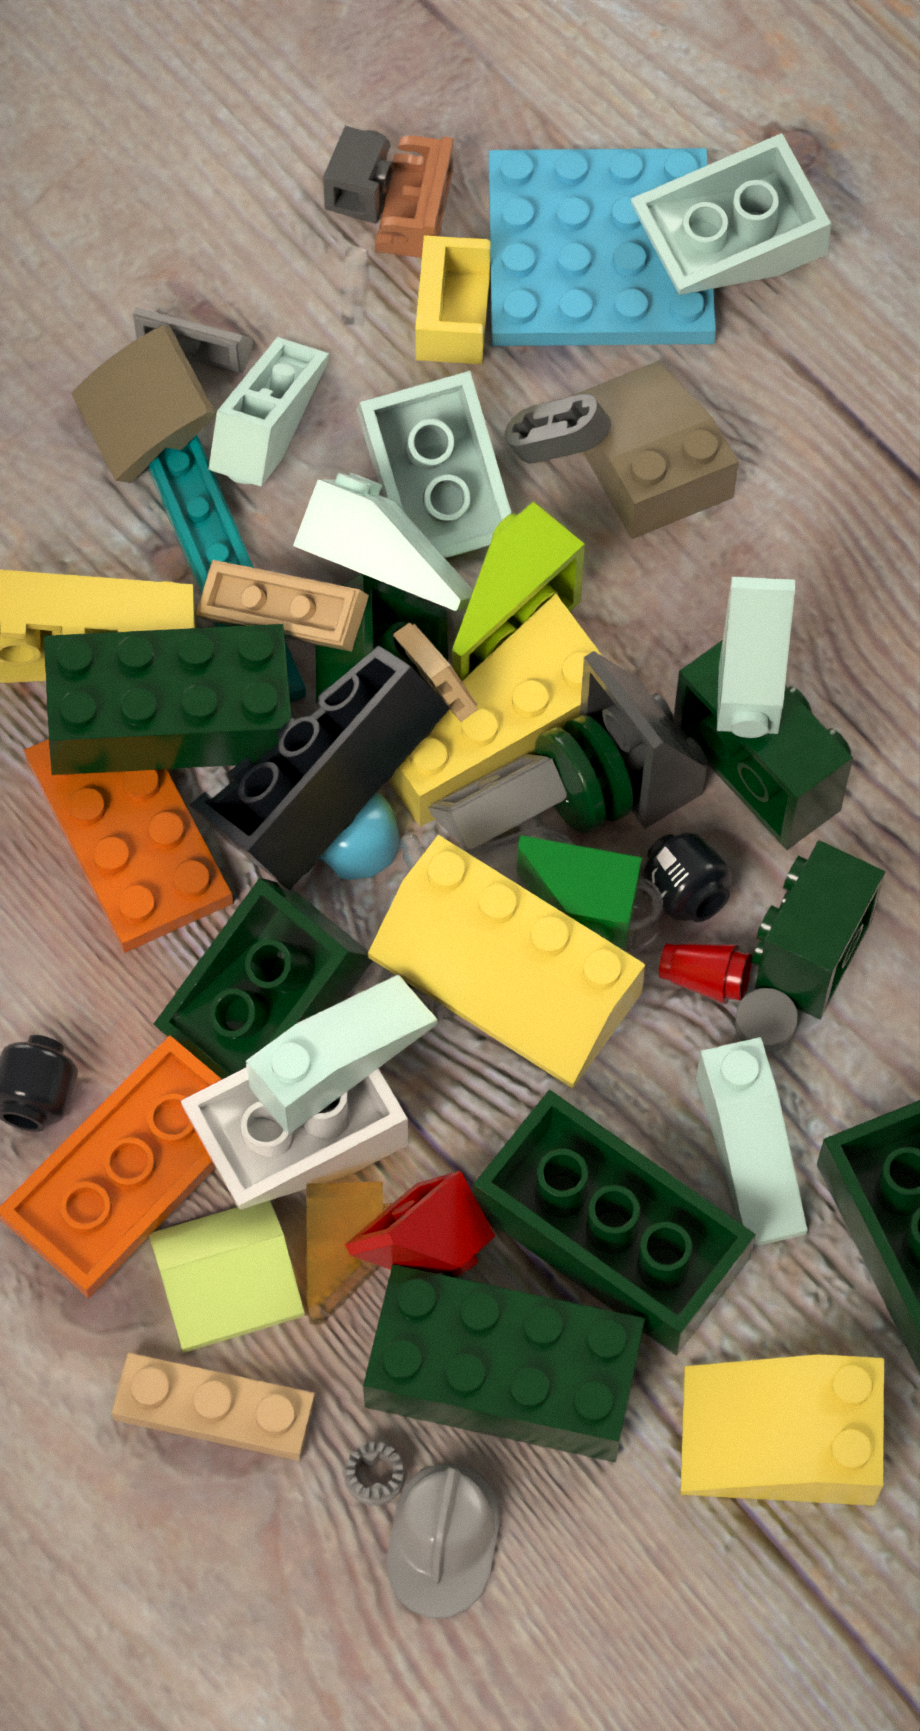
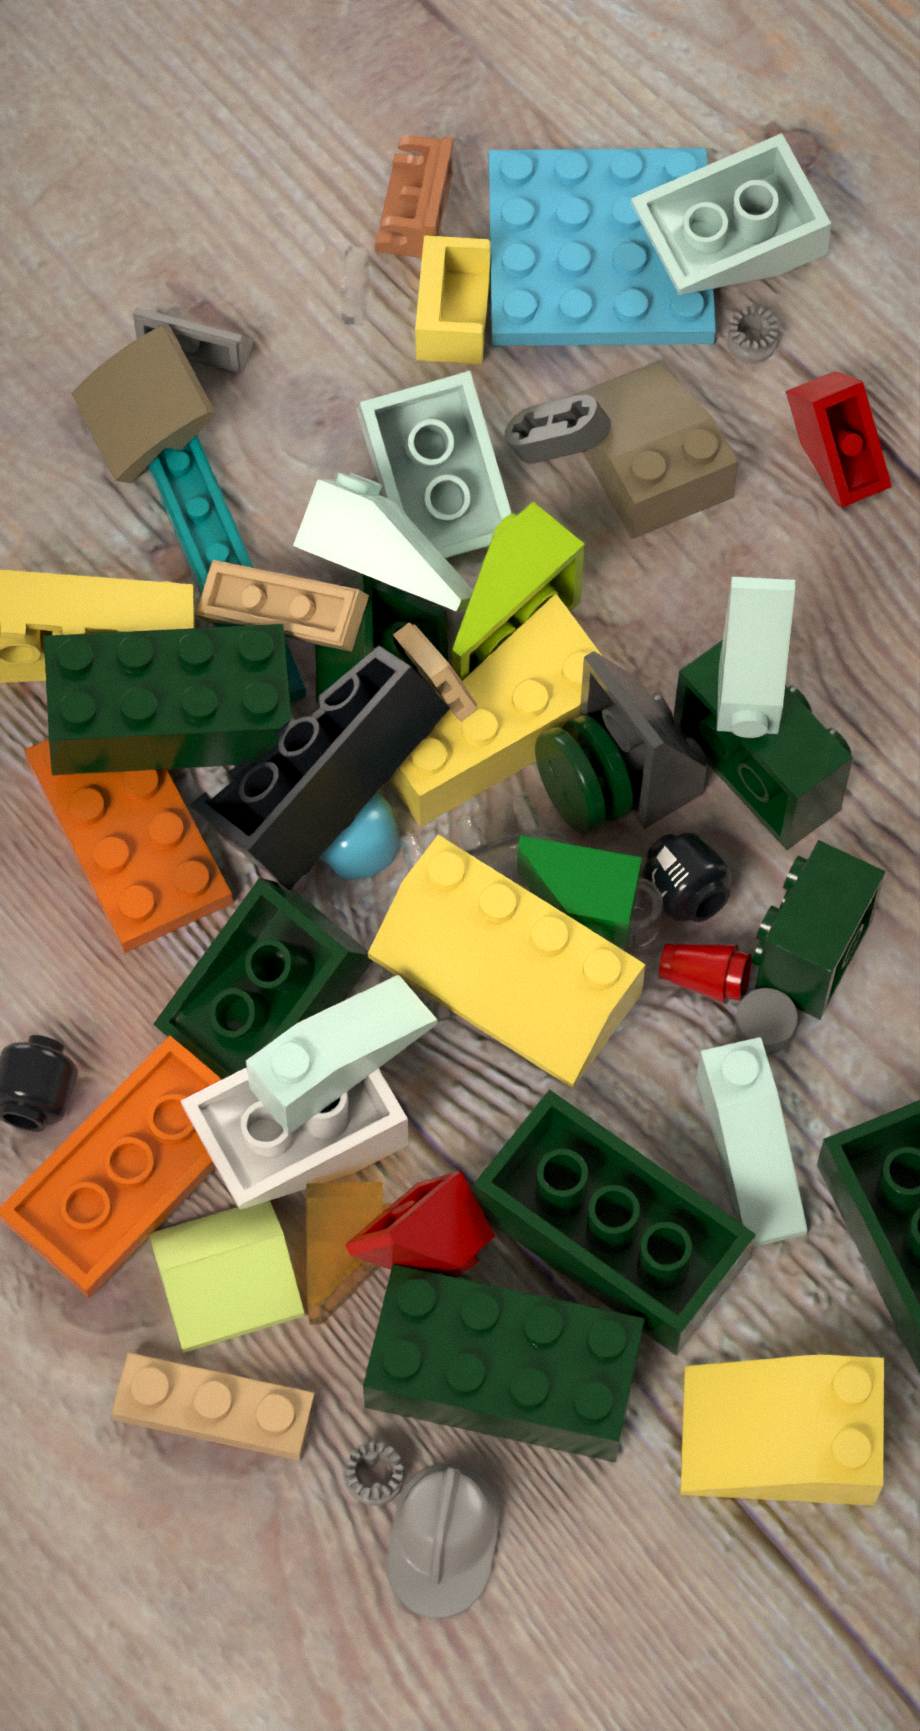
light aqua slope [209,337,329,487] -> none
dark grey brick [323,126,394,224] -> none
light grey slope [428,754,567,849] -> none
none -> light grey bush [727,306,779,363]
none -> red slope [785,371,892,508]

